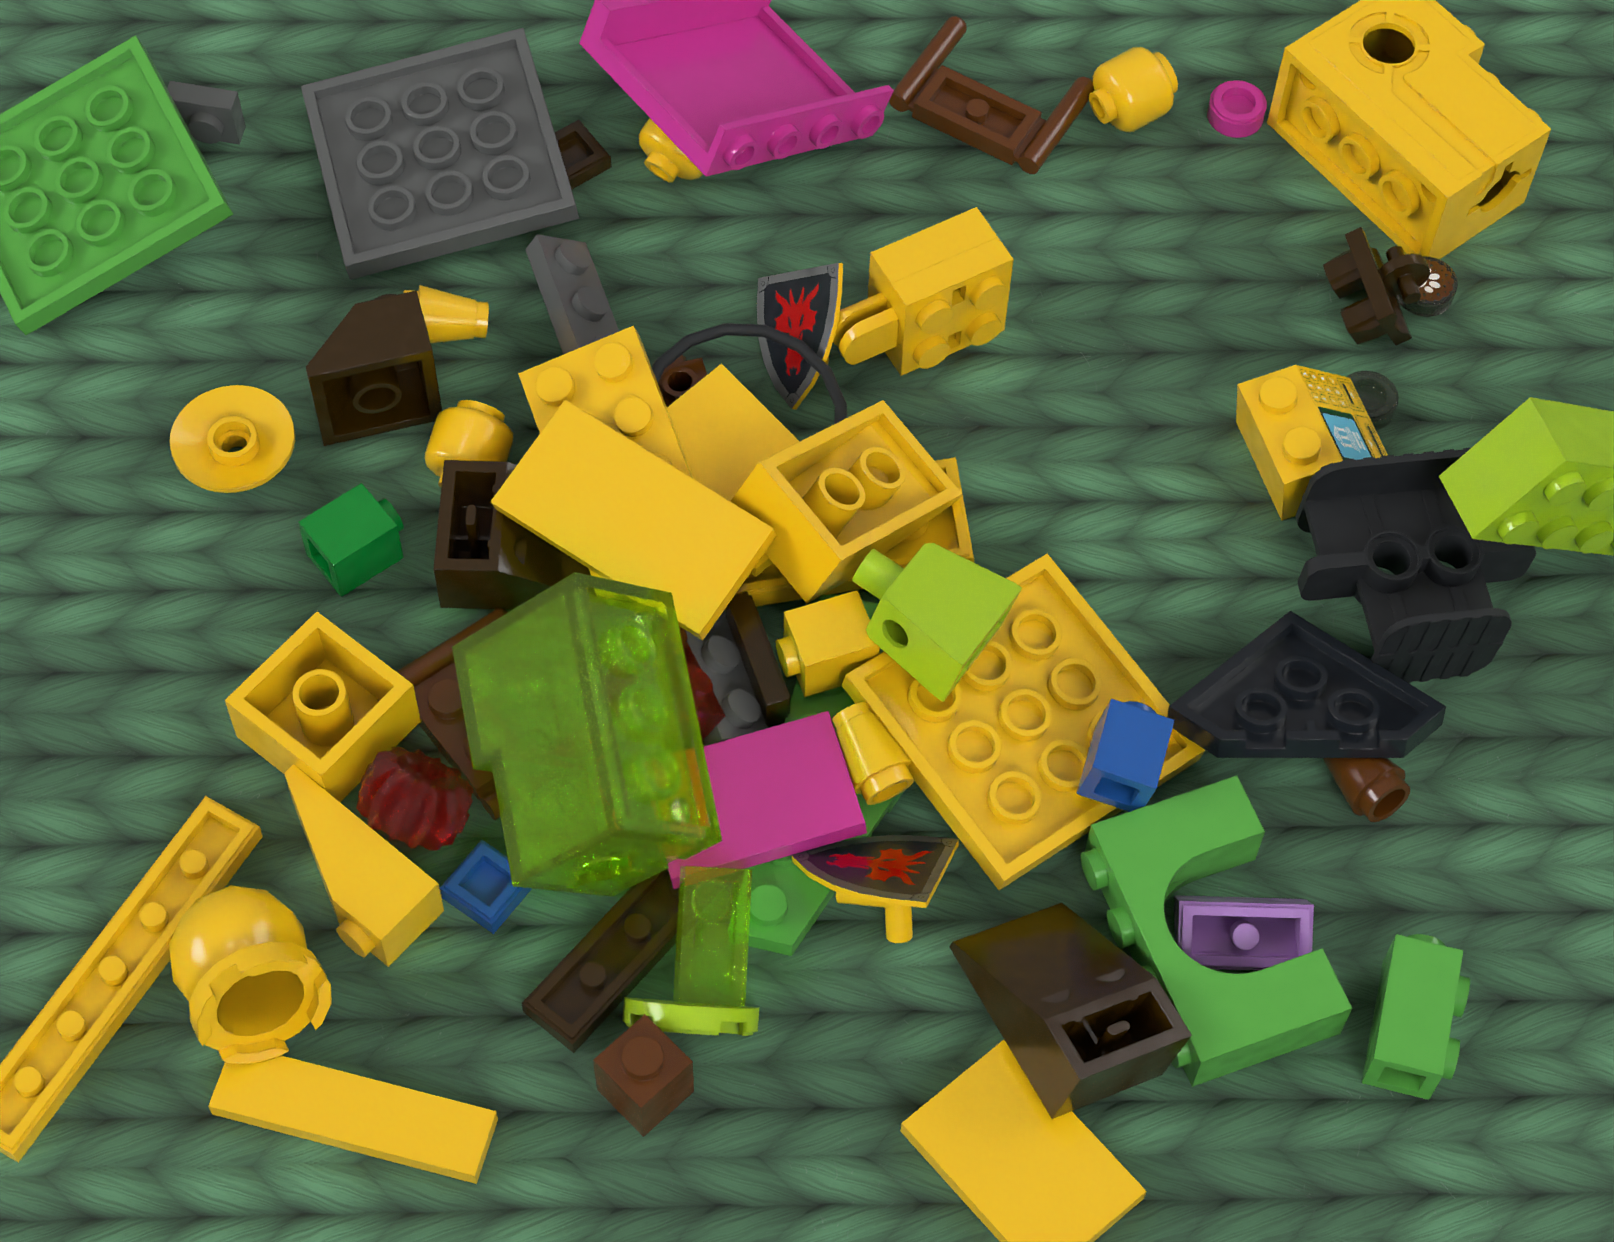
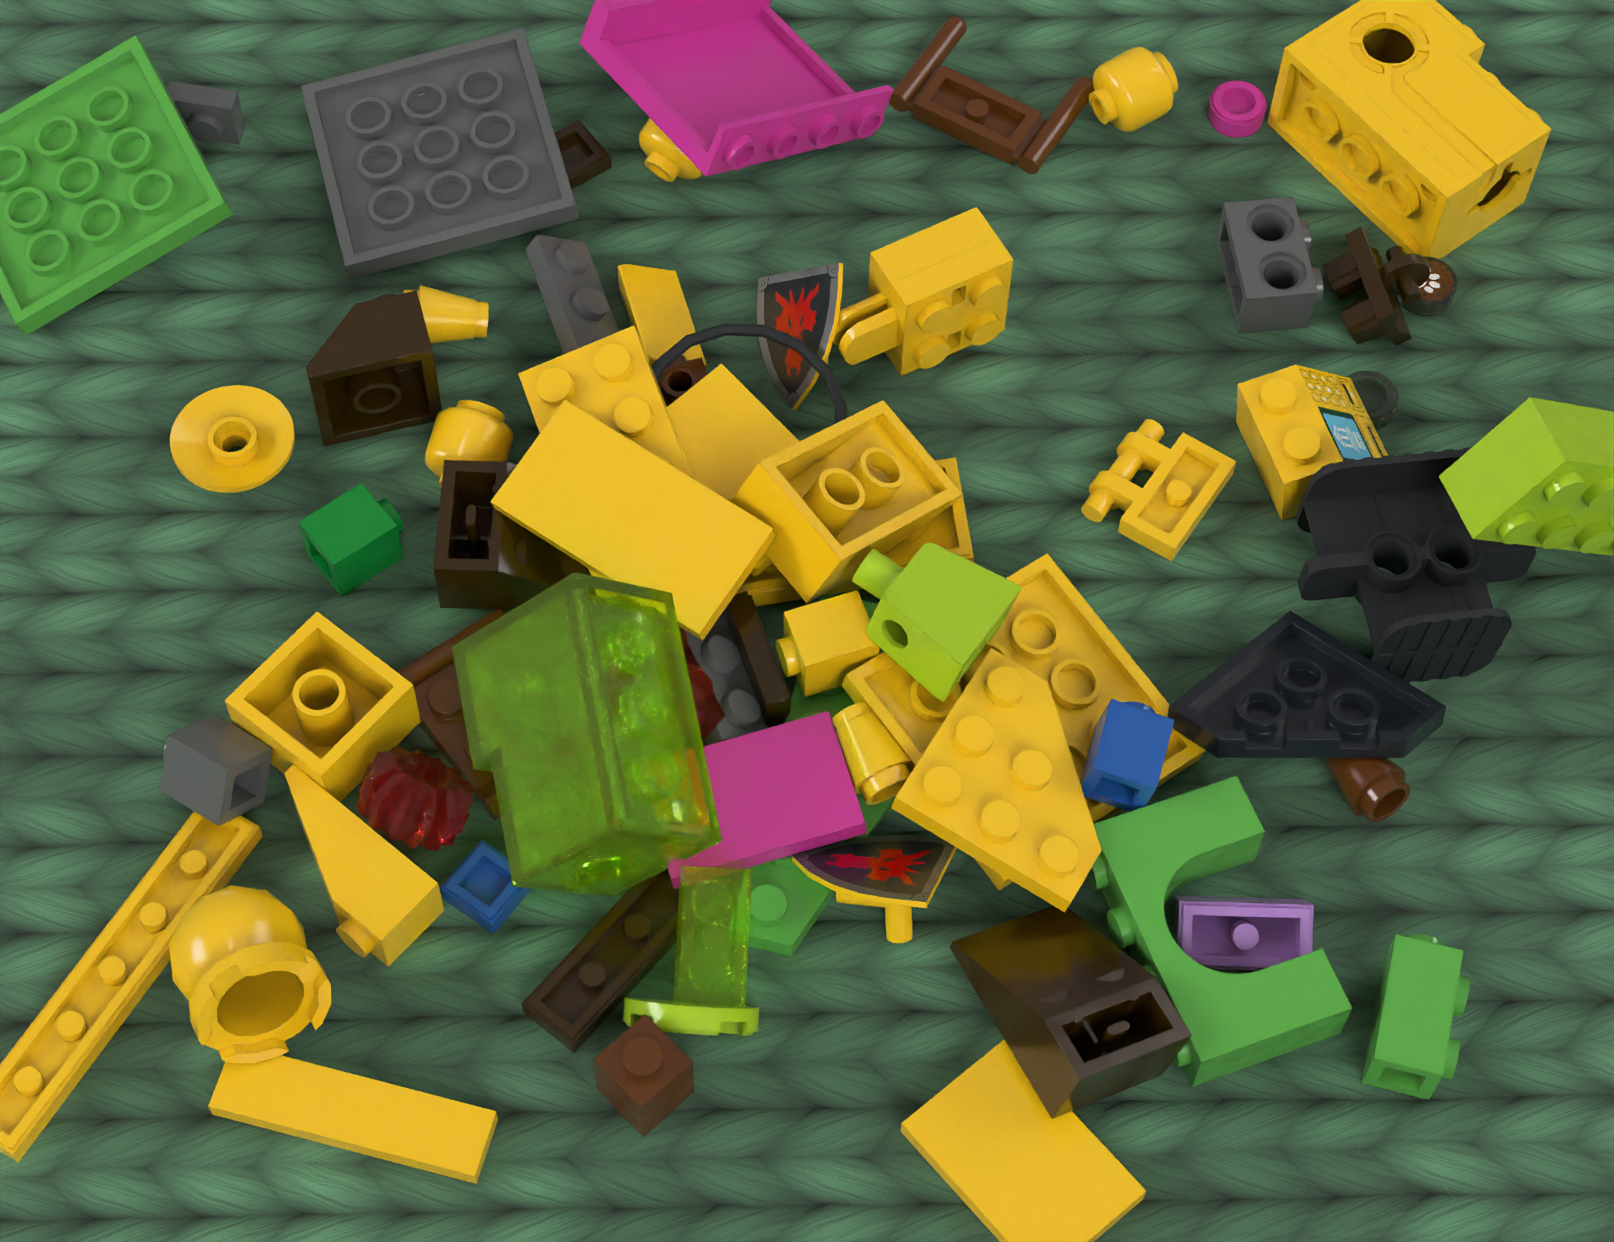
none -> dark grey brick [160,714,273,826]
none -> yellow slope [617,264,707,370]
none -> yellow plate [891,648,1102,913]
none -> yellow plate [1081,419,1236,562]
none -> dark grey brick [1216,197,1323,334]

